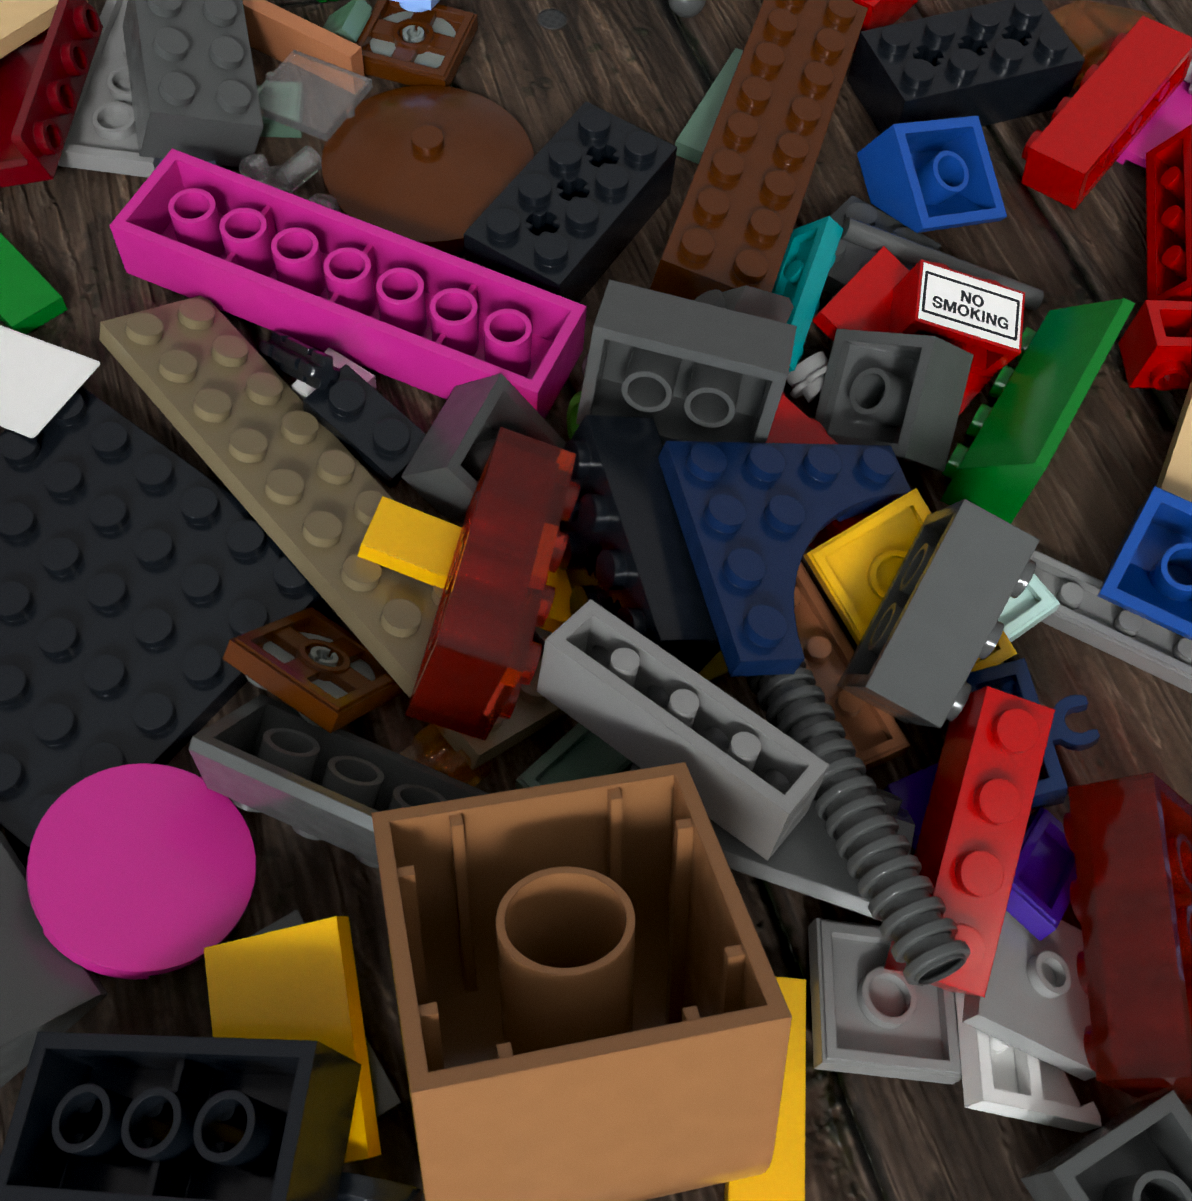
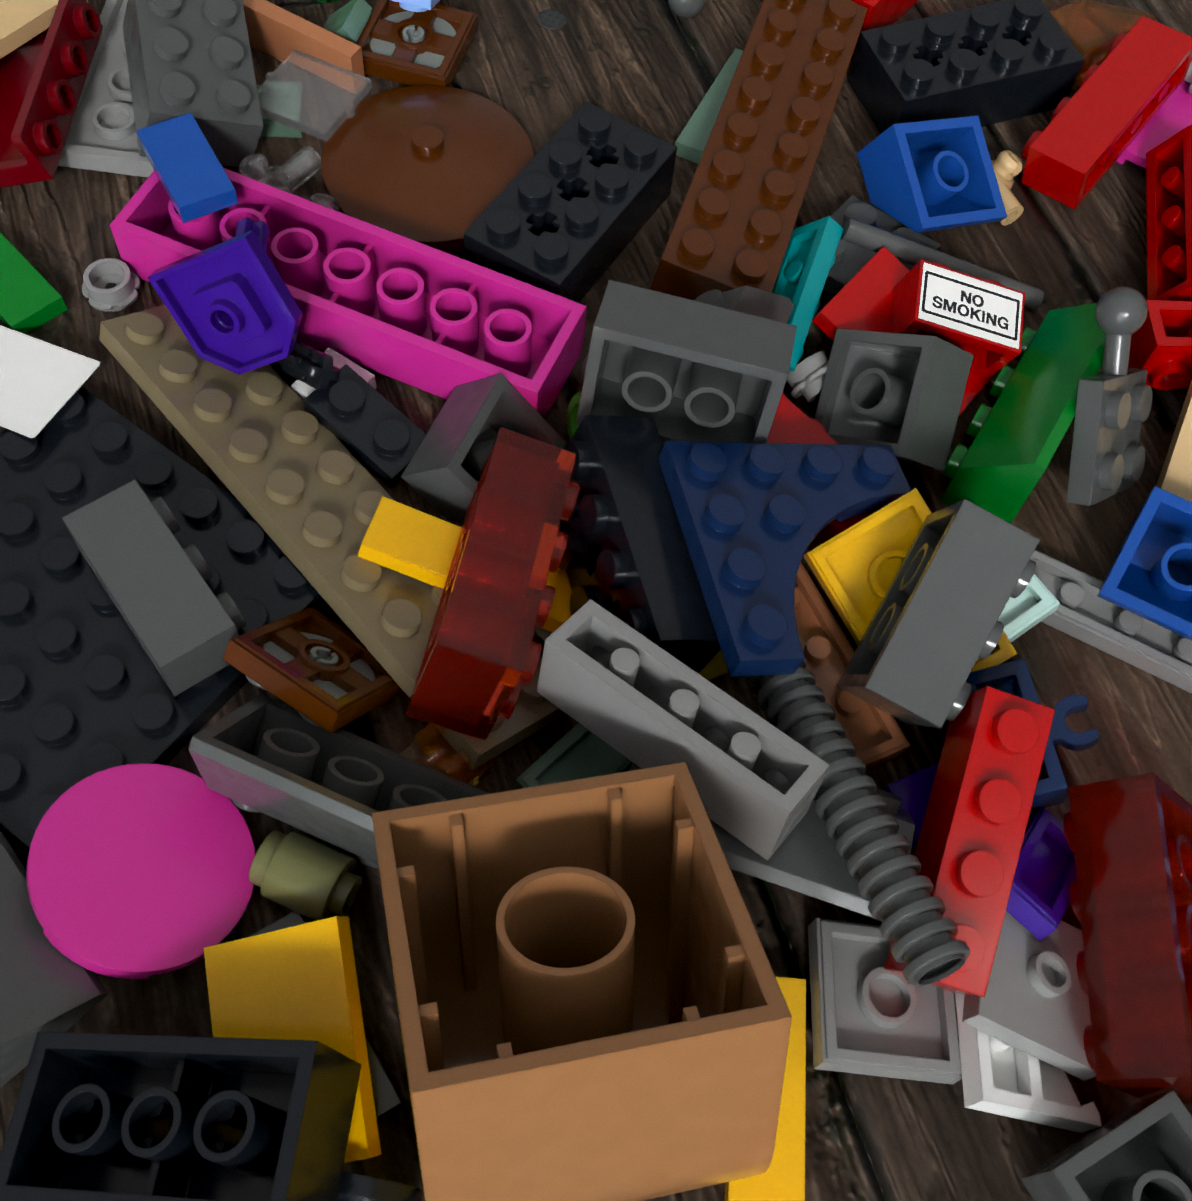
none -> dark grey brick [62,480,246,696]
none -> light grey plate [82,258,140,312]
none -> blue tile [136,113,239,223]
none -> dark purple piece [147,217,303,375]
none -> olive brick [248,830,363,921]
none -> tan arm [991,150,1024,226]
none -> dark grey plate [1066,286,1153,506]

